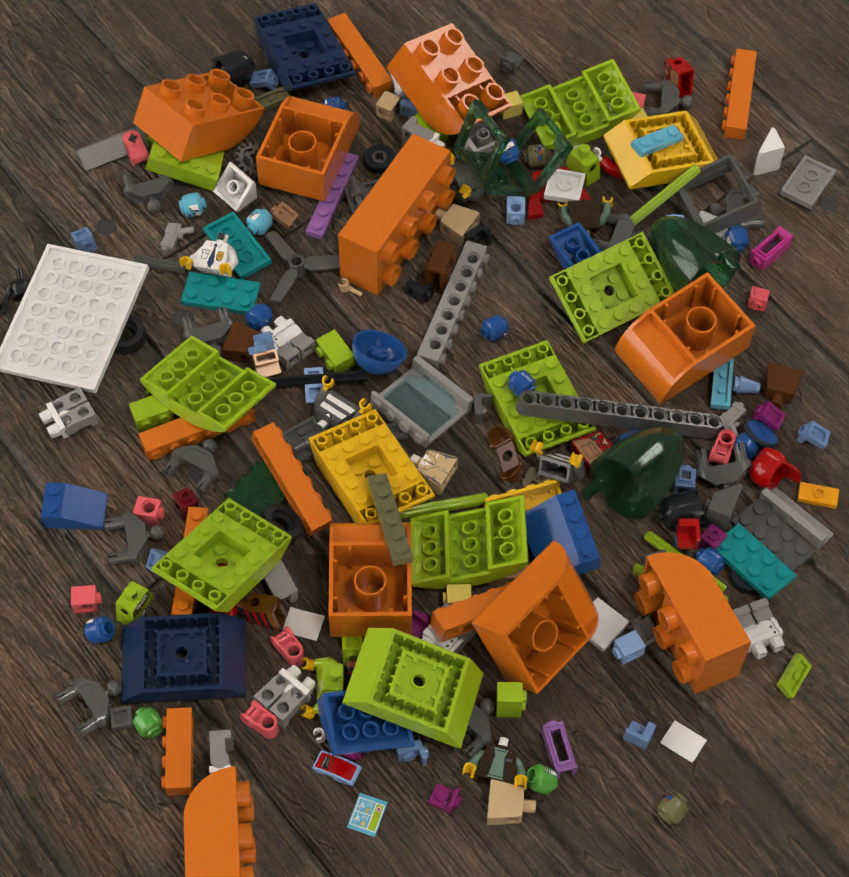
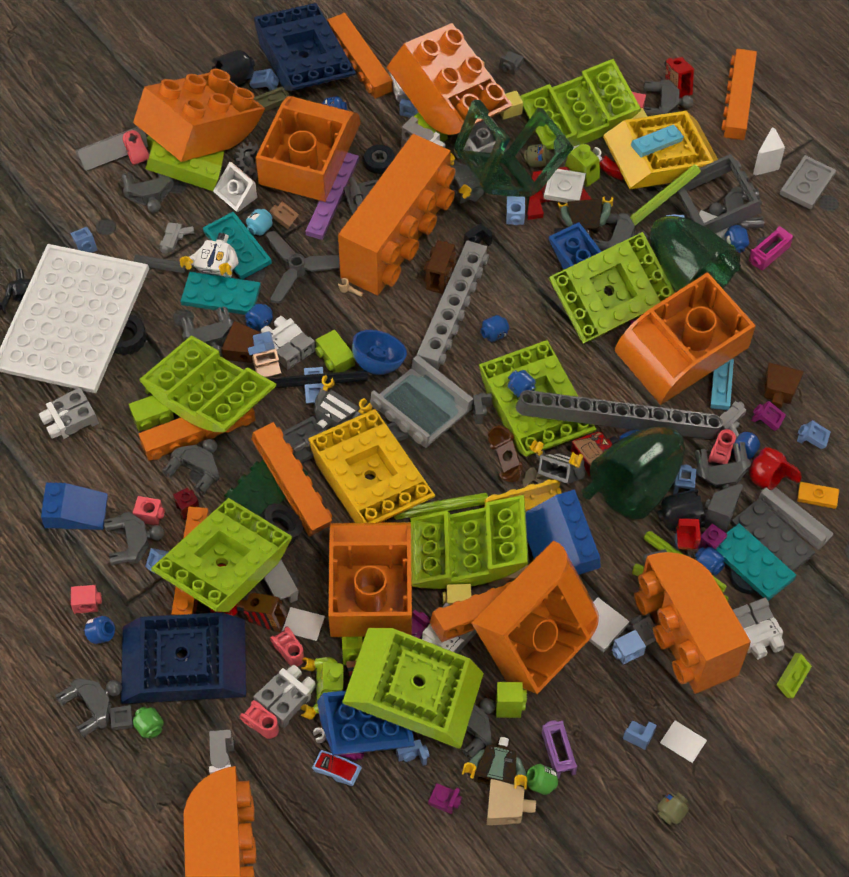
lime torso [116,581,155,625] -> none
orange brick [161,707,194,796] -> none
medium azure head [179,192,207,218] -> none
sticker [347,793,388,837] -> none
olive plate [367,473,413,566] -> none
tan panel [376,91,400,122] -> none
black bracket [405,279,434,305] -> none
tan torso [410,449,458,495] -> none
tan torso [435,204,480,247] -> none
blue head [494,137,520,165] -> none
medium blue cone [731,375,760,394] -> none
wheel [744,419,779,448] -> none
coral bracket [747,286,770,312] -> none

